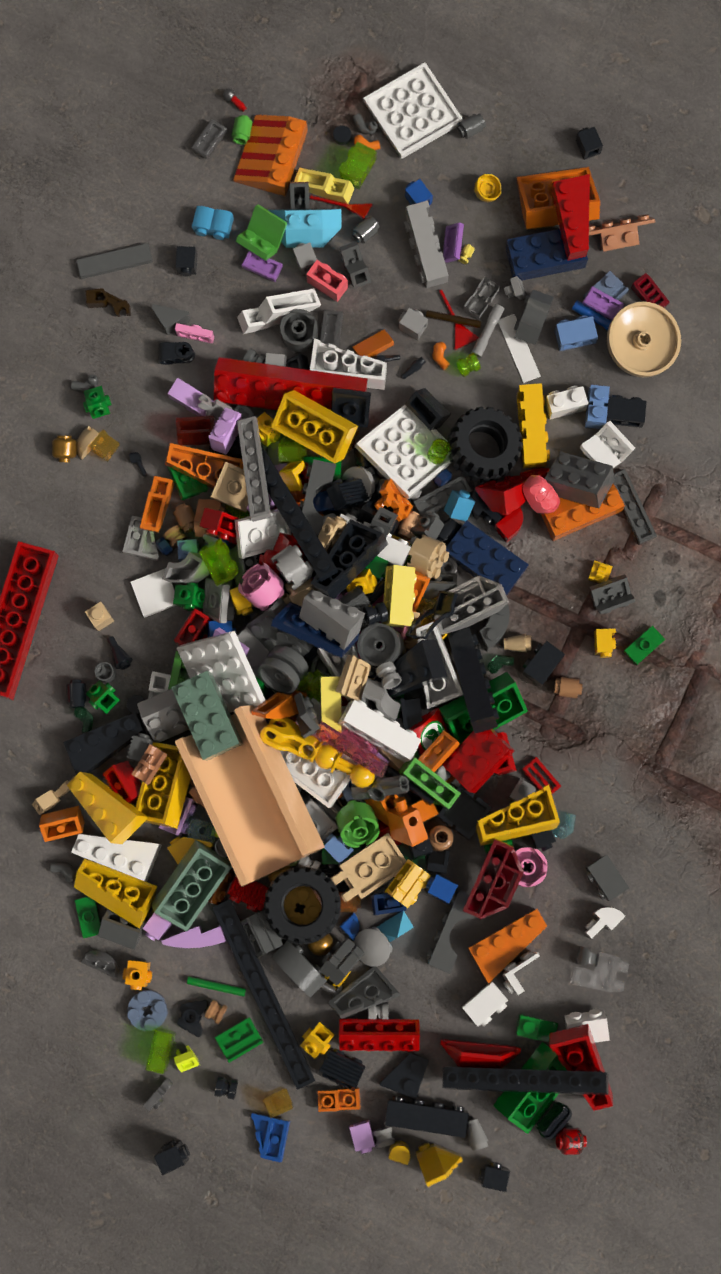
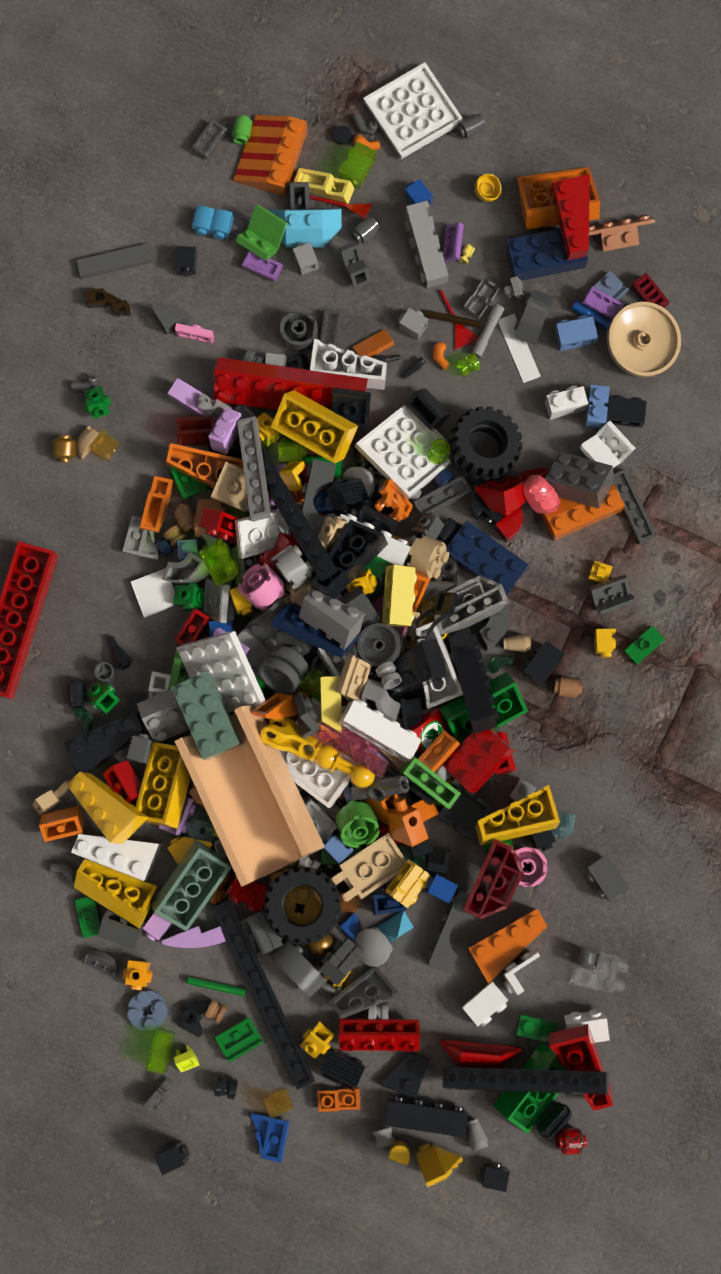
tan brick [85,602,114,631] -> none
black hand [129,452,147,477] -> none
nougat hips [131,744,168,785] -> none
black piece [158,342,195,365] -> none
piece [223,89,247,112] -> none
white slope [237,288,321,334] -> none
coral brick [306,260,348,302] -> none
lavender brick [349,1120,375,1154] -> none
black wheel [363,602,388,626] -> none
dark grey brick [370,507,398,538] -> none
light nougat brick [397,511,421,541] -> none
medium nougat head [428,825,454,852] -> none
dark azure brick [444,490,475,522] -> none
yellow wedge [516,383,550,469] -> none
red tile [521,757,561,794] -> none
black brick [576,126,603,160] -> none
white brick [584,907,625,939] -> none

